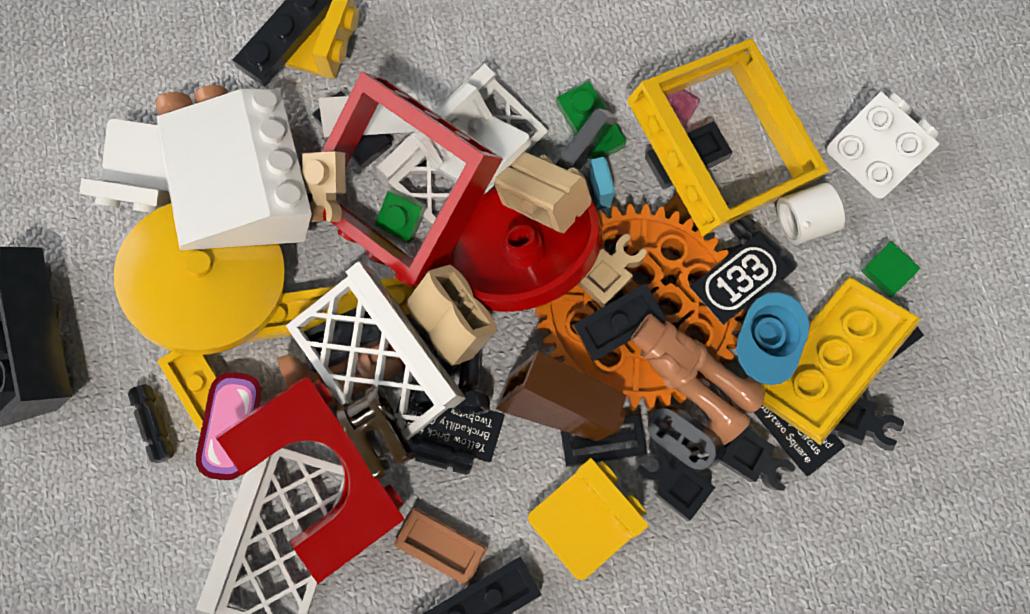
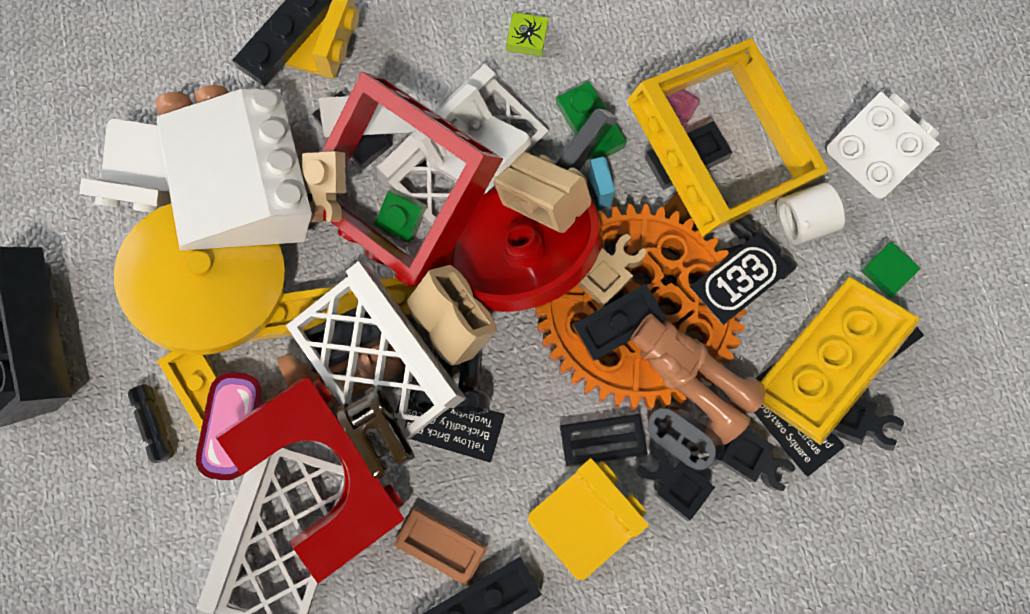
black axle [408,436,475,475] -> none
reddish brown slope [496,351,627,442] -> none
dark azure piece [736,292,810,385] -> none
none -> lime tile [506,12,549,57]

